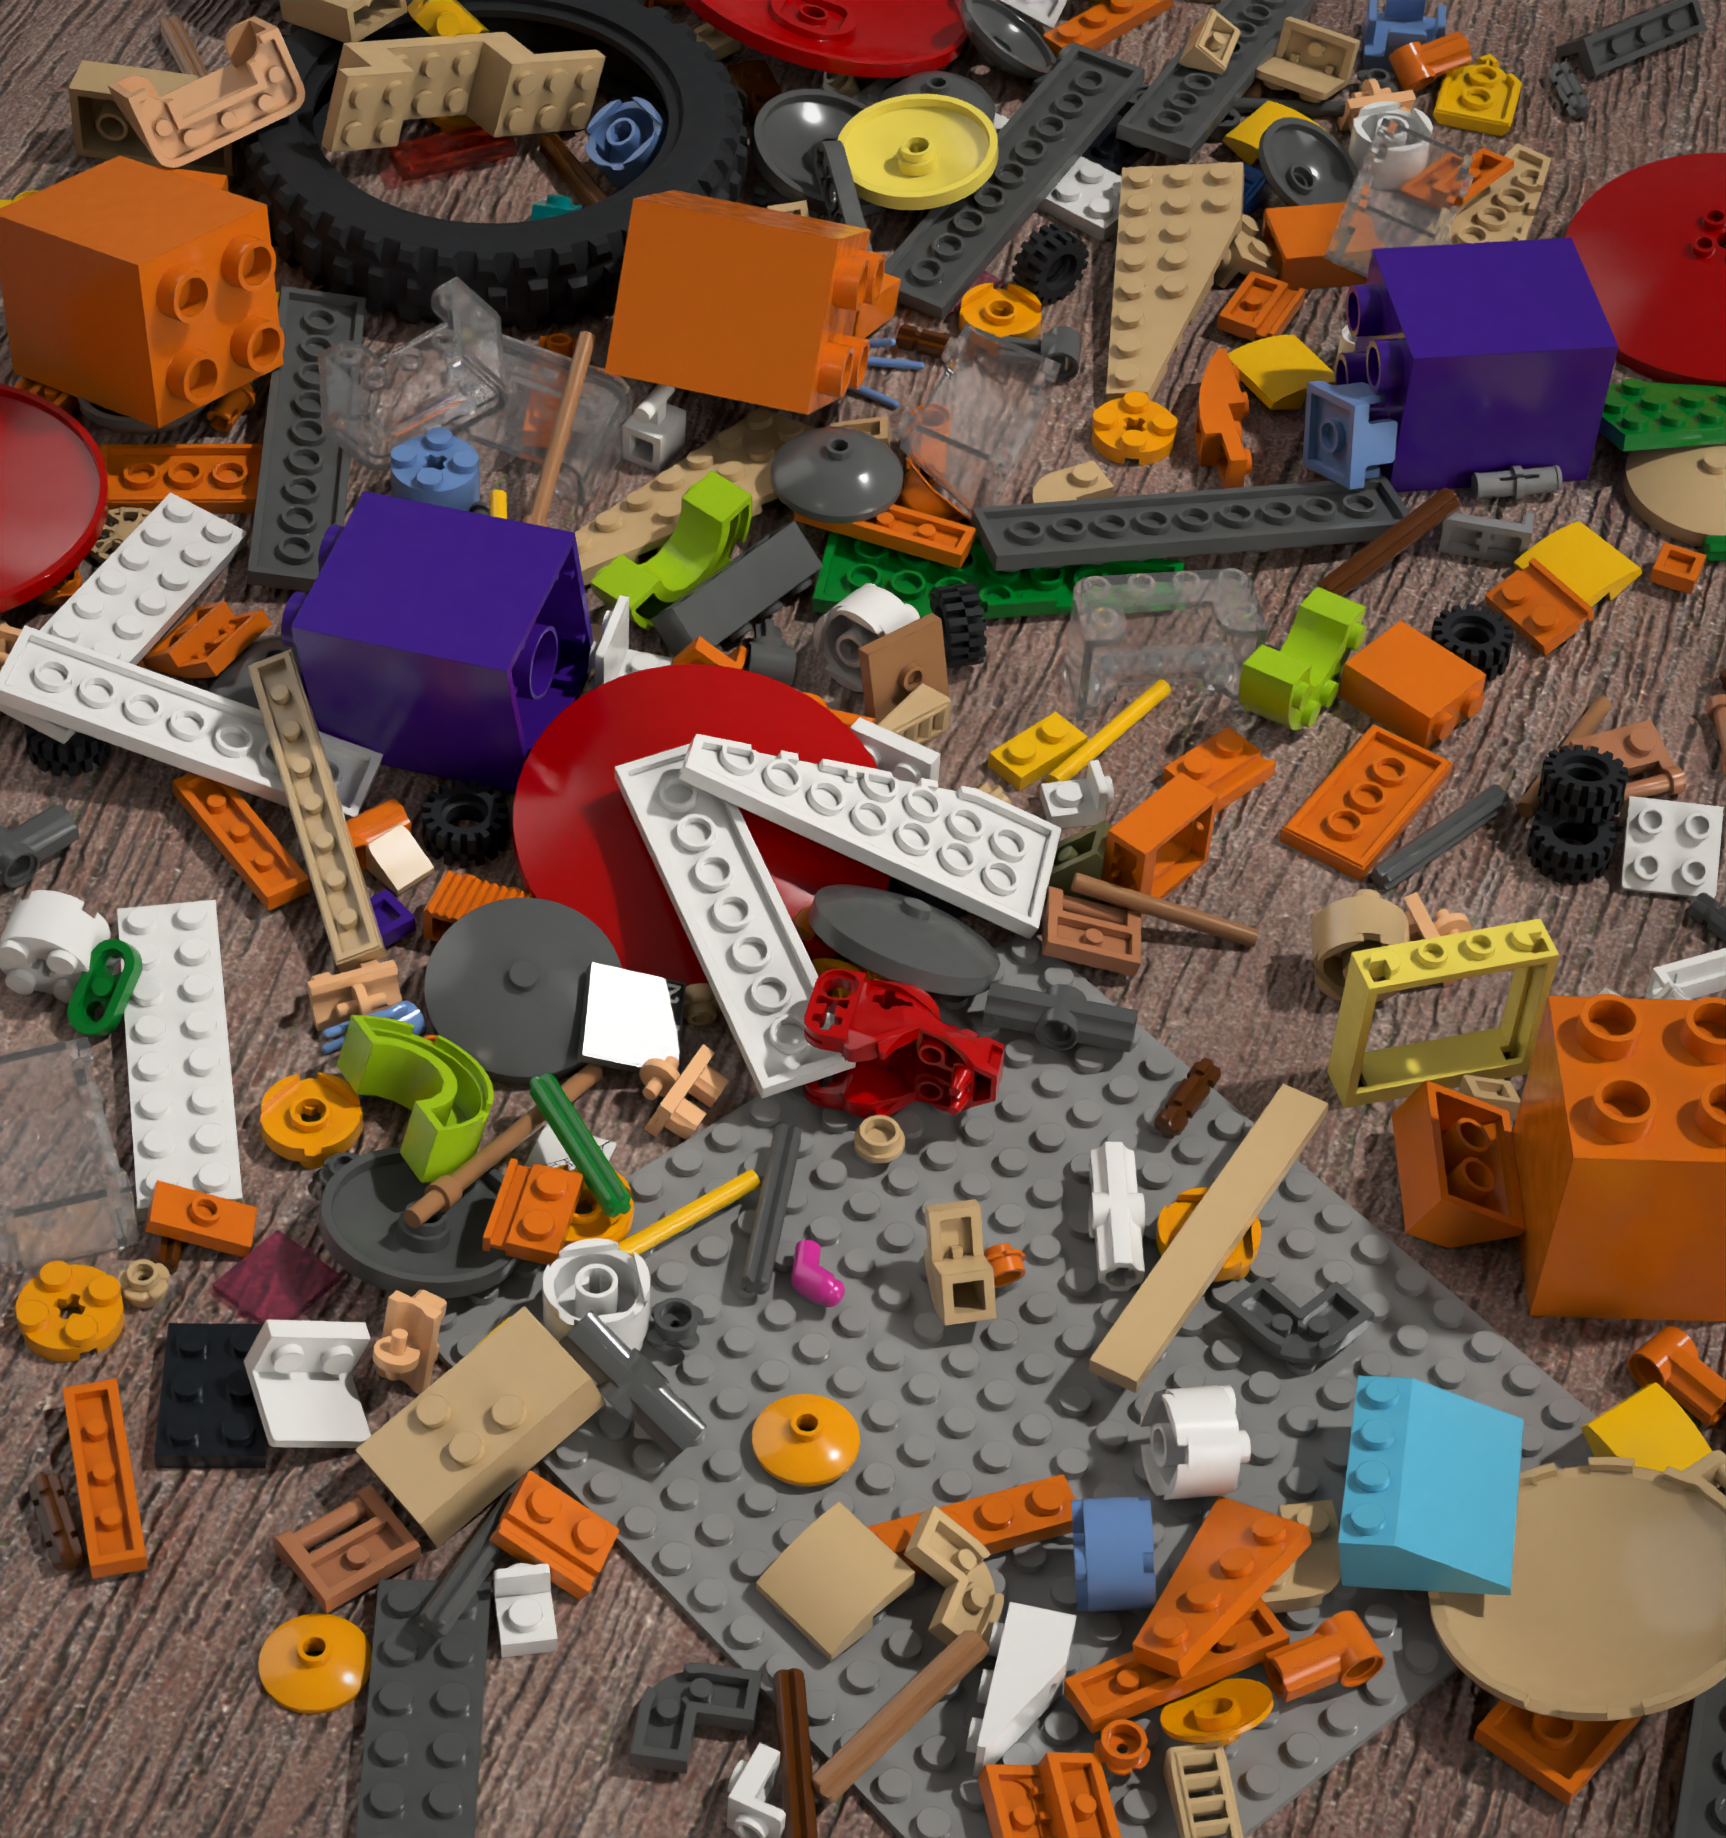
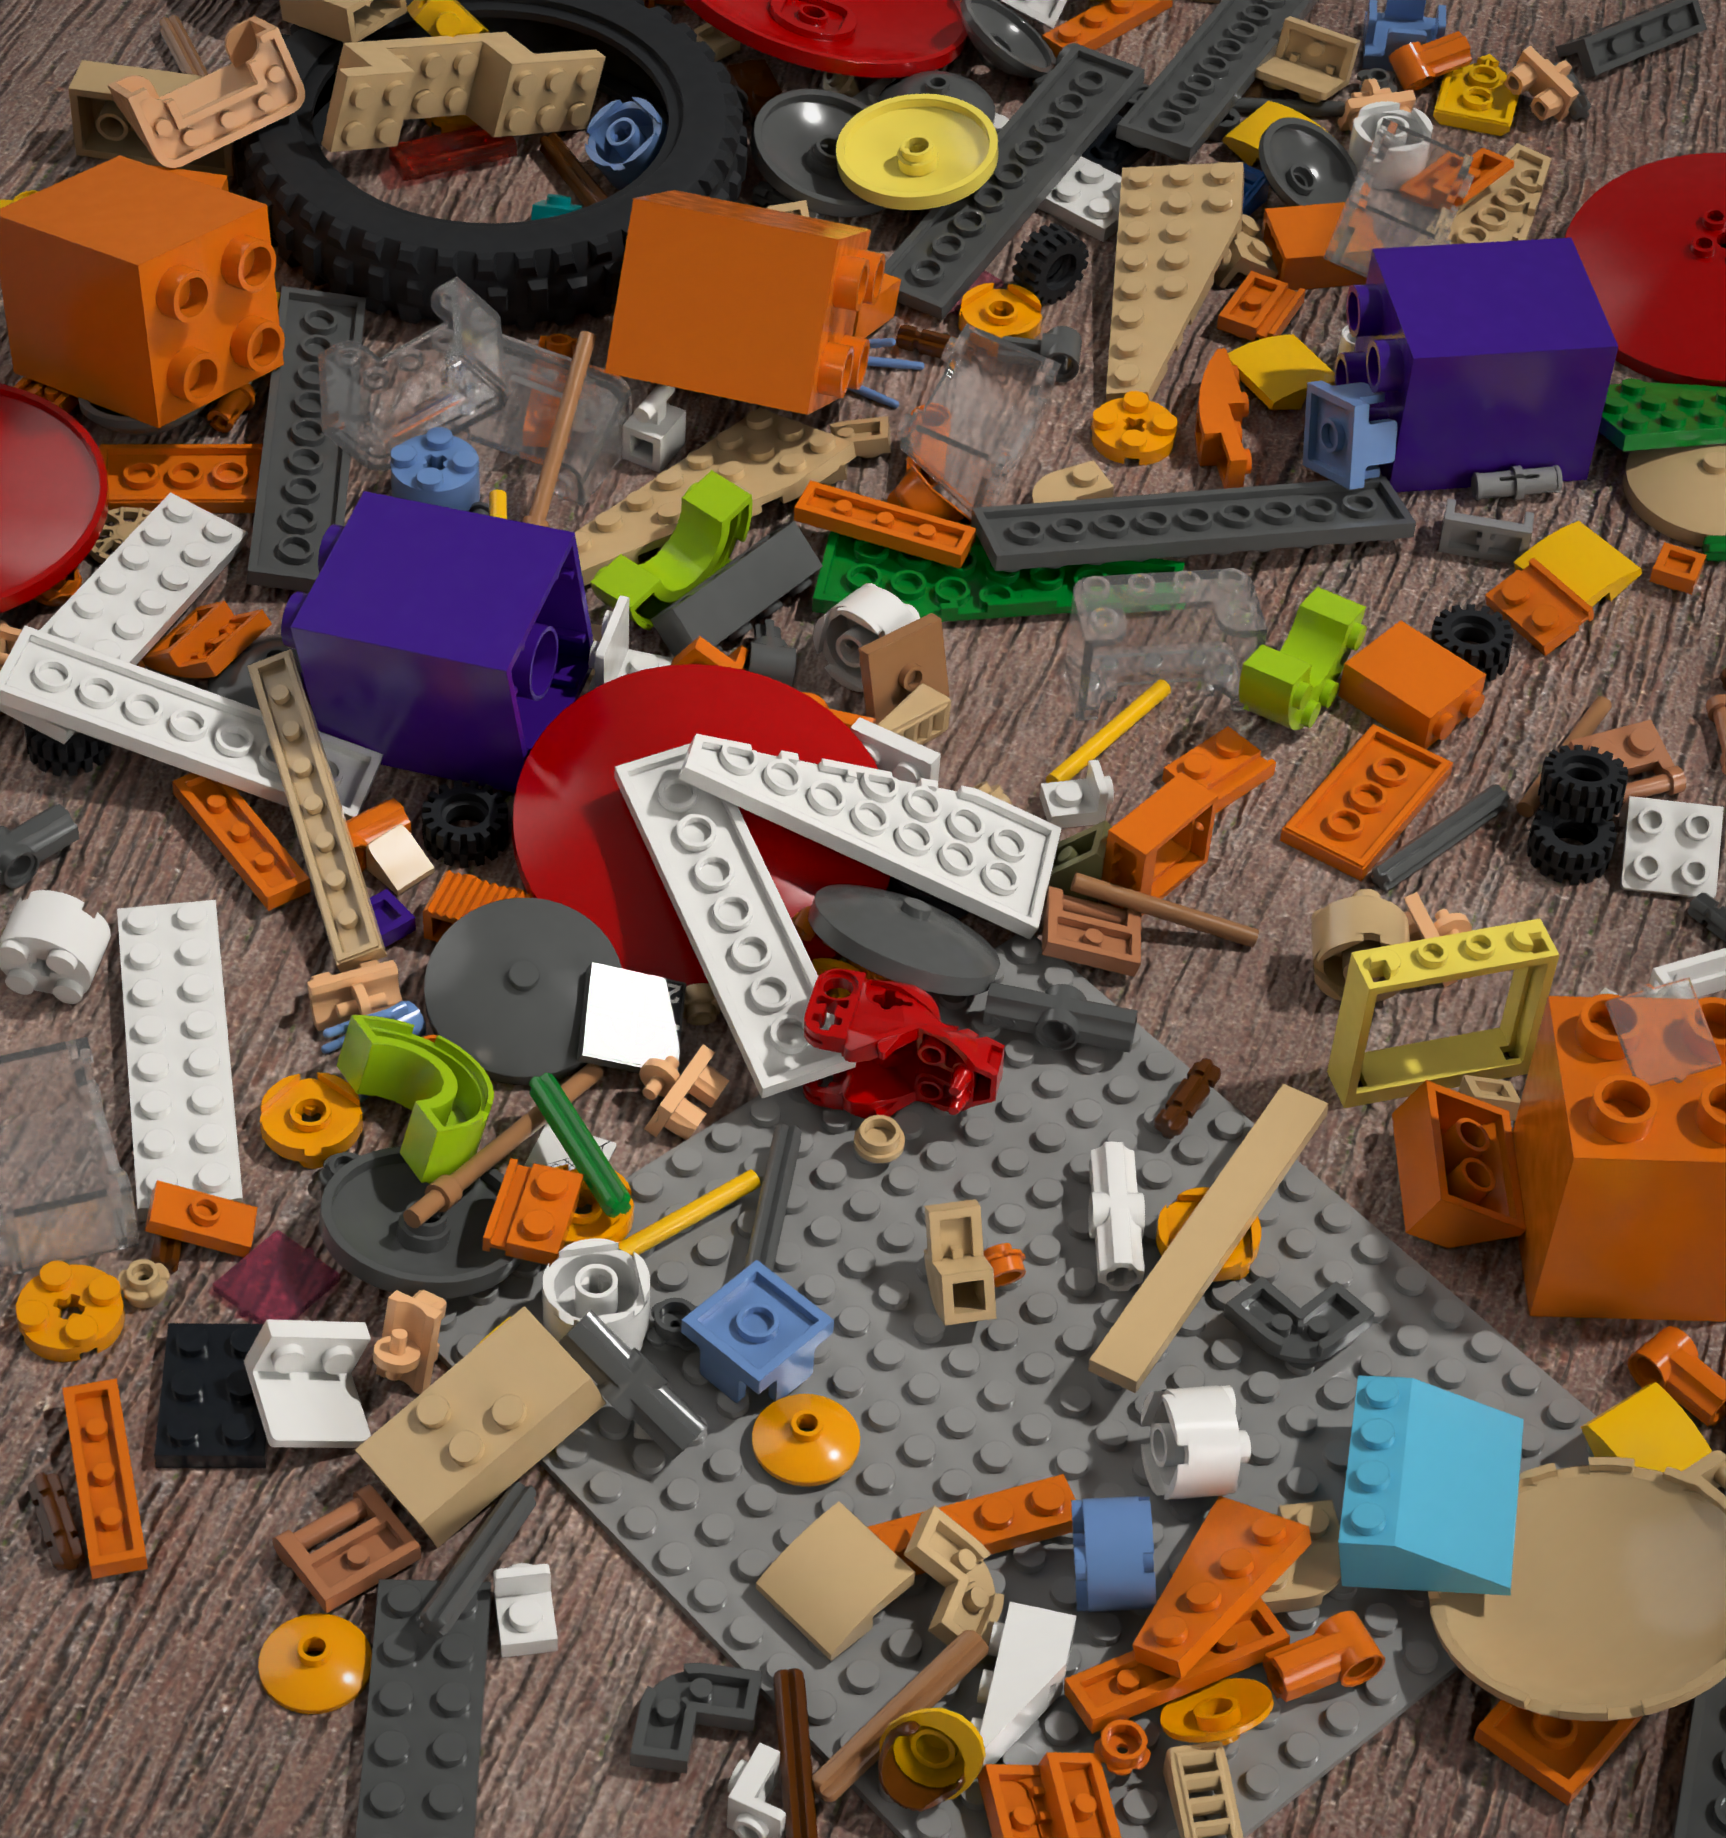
green plate [67,939,142,1038] -> none
orange plate [489,1470,620,1600] -> none
dark grey dish [771,427,903,523] -> none
dark pink arm [791,1240,845,1307] -> none
dark grey beam [814,140,873,252] -> none
black tyre [930,583,987,669] -> none
yellow plate [988,711,1088,791] -> none
tan slope [1178,8,1241,74] -> none
reddish brown axle [1317,488,1461,597] -> none
none -> medium blue panel [681,1260,834,1403]
none -> yellow piece [878,1708,986,1812]
none -> light nougat hips [1505,46,1579,122]
none -> clear piece [1605,977,1722,1086]

